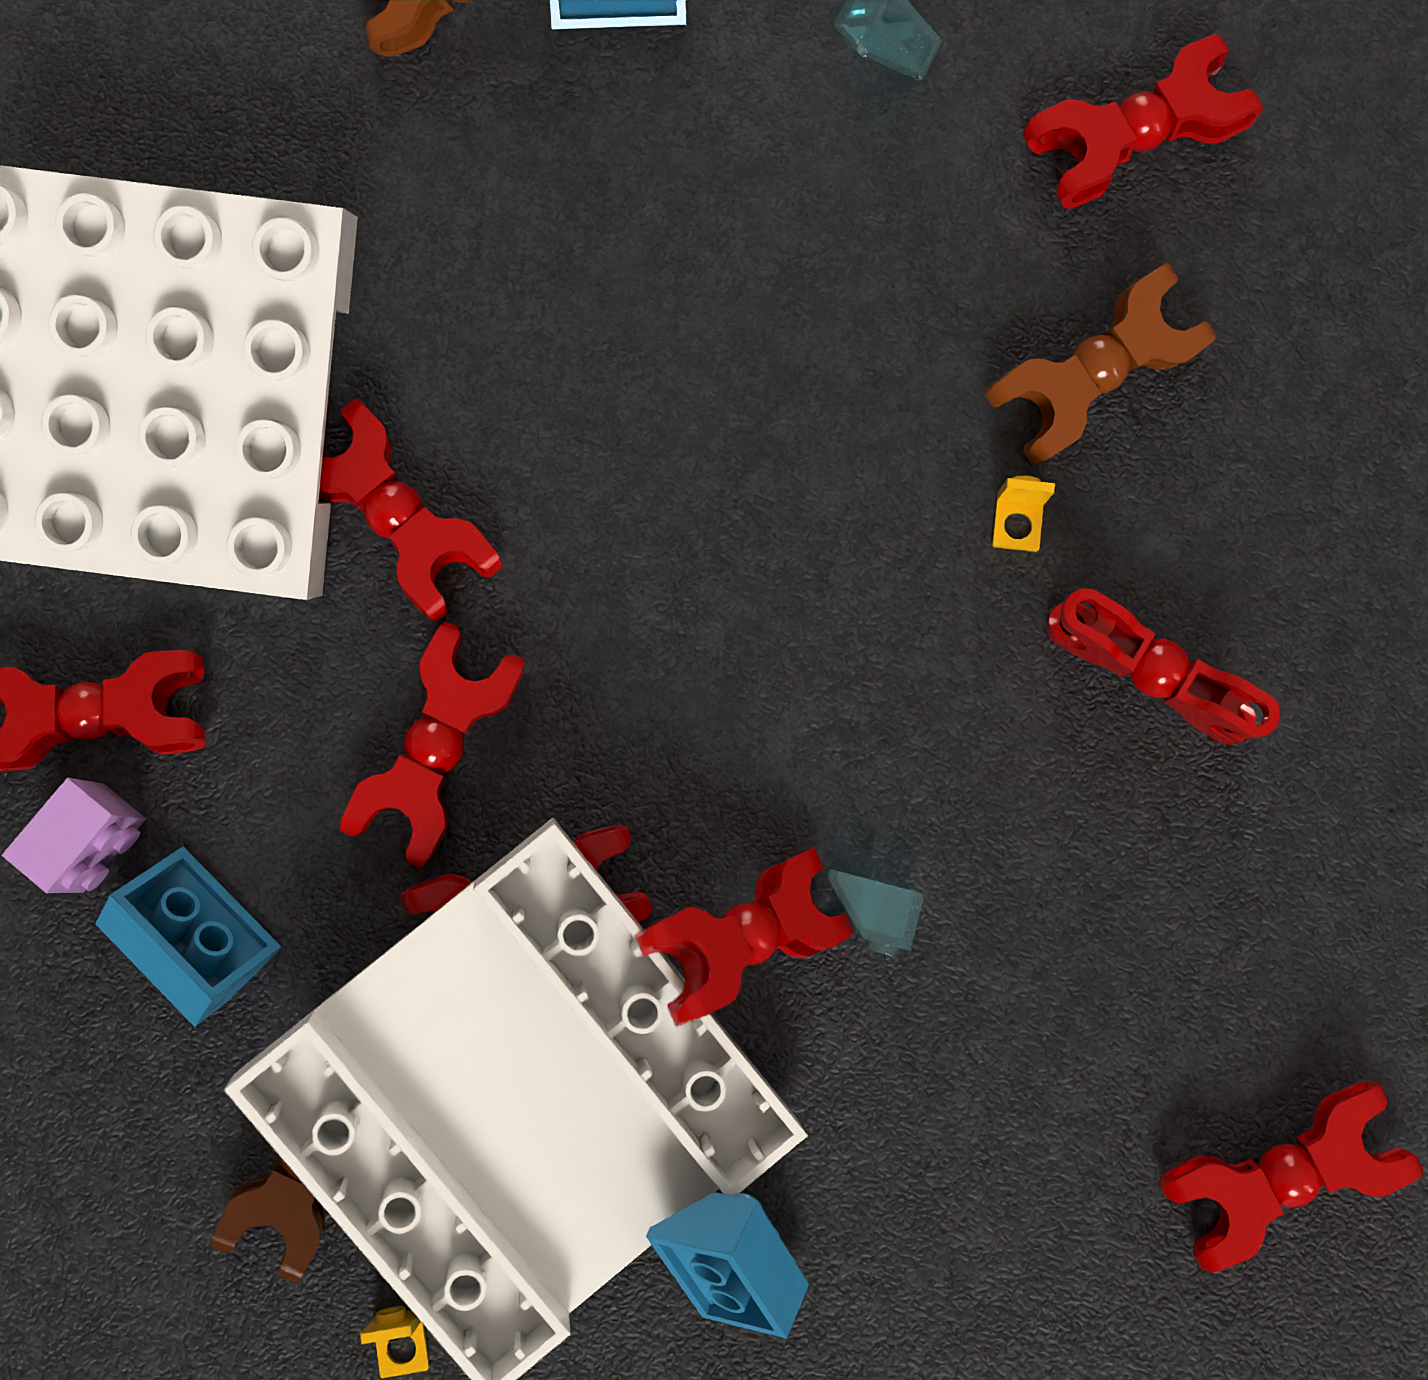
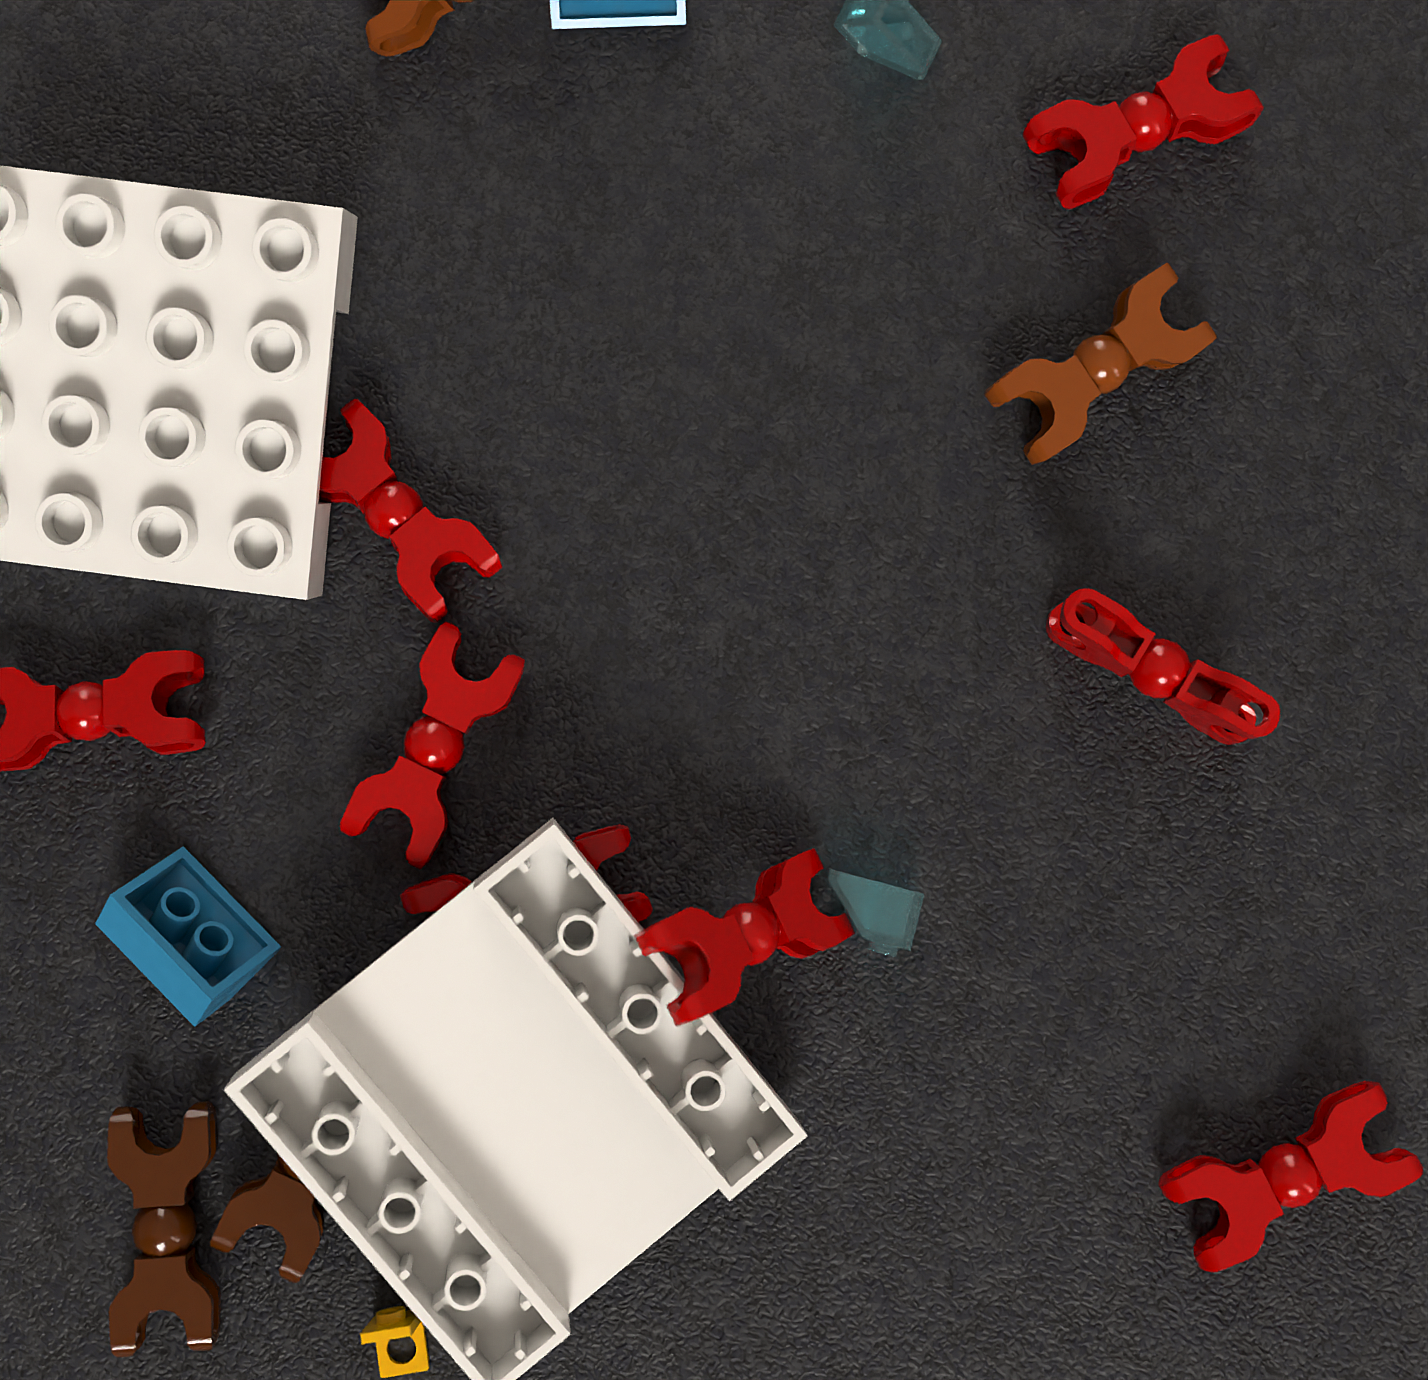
lavender brick [2,778,146,893] -> none
dark azure slope [645,1192,809,1339] -> none
yellow bracket [992,476,1055,552] -> none
none -> reddish brown piece [107,1101,221,1357]

